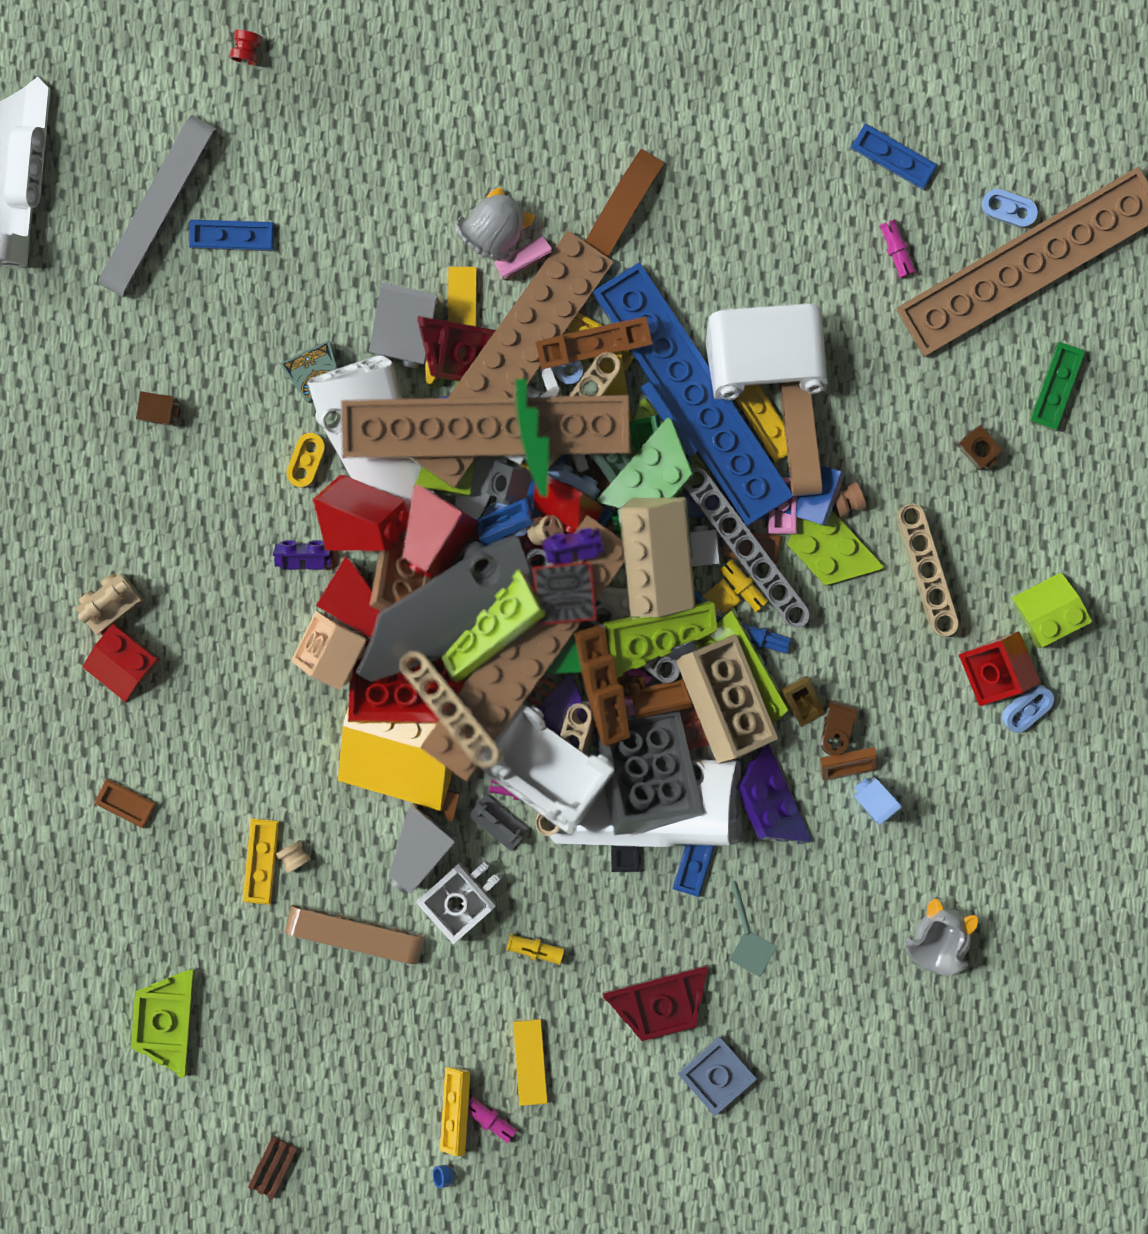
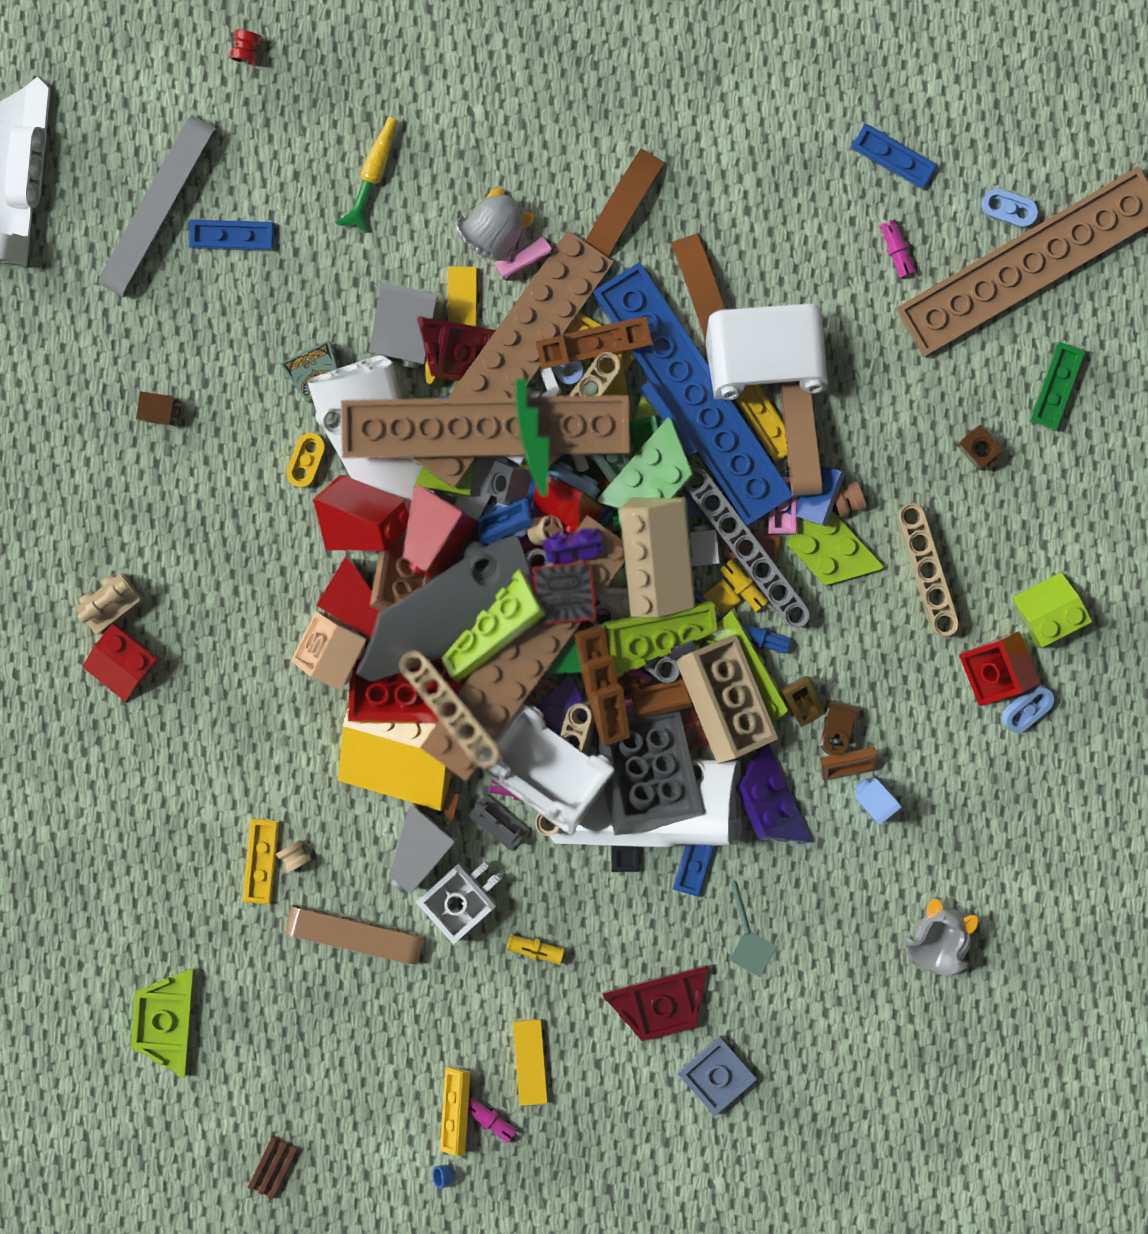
dark orange tile [94,778,157,829] -> none
dark purple hinge [273,540,331,570] -> none
none -> yellow piece [335,117,398,233]
none -> dark orange slope [671,233,725,344]

